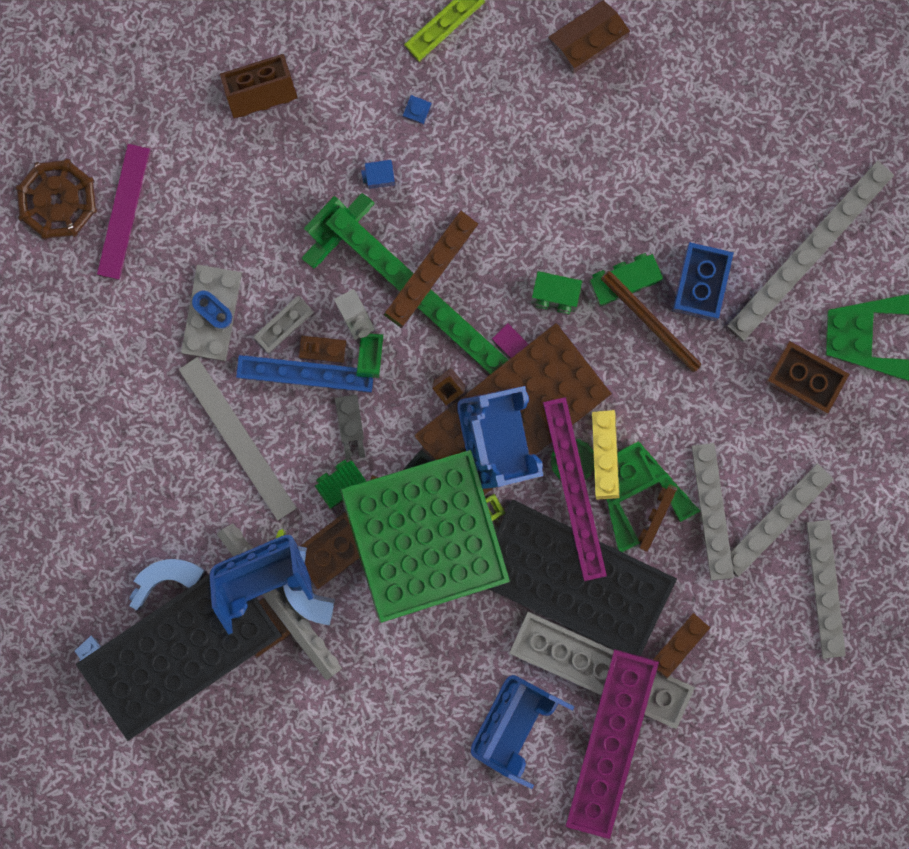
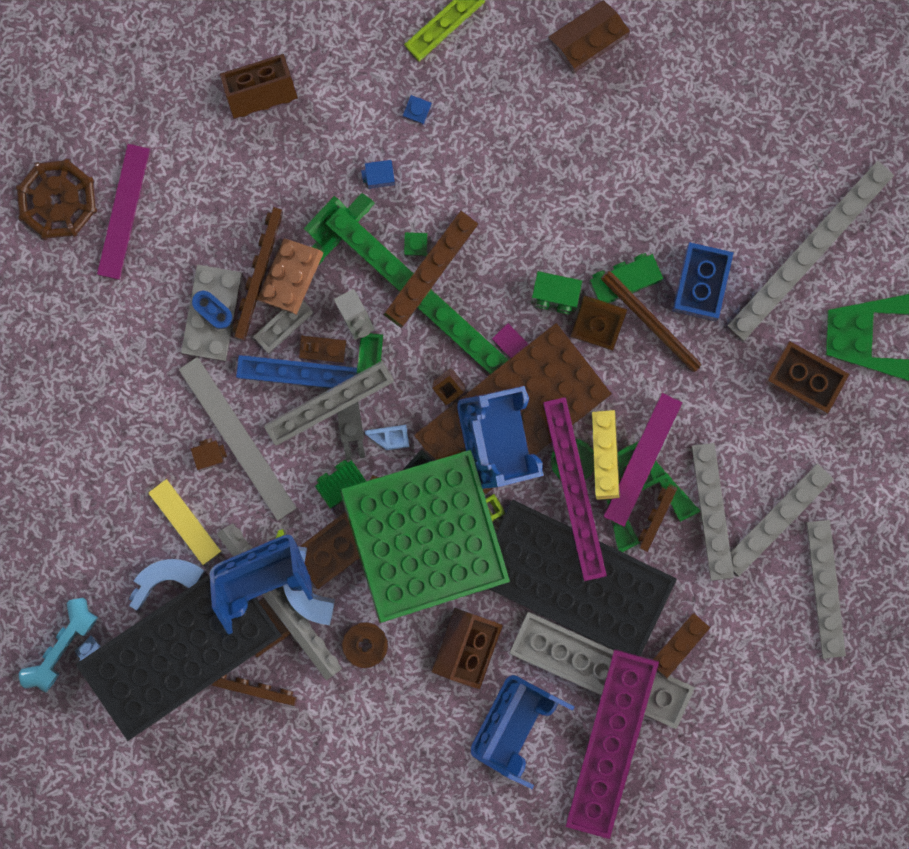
none -> medium azure plate [19,598,98,693]
none -> light yellow tile [149,479,222,565]
none -> reddish brown brick [190,438,227,471]
none -> reddish brown plate [211,674,298,706]
none -> reddish brown plate [232,207,283,342]
none -> nougat plate [257,238,323,315]
none -> light grey plate [264,361,394,446]
none -> reddish brown plate [342,622,388,668]
none -> light blue tile [365,425,409,451]
none -> green plate [404,232,427,256]
none -> reddish brown slope [432,608,503,689]
none -> reddish brown plate [570,295,627,351]
none -> magenta tile [603,393,683,526]

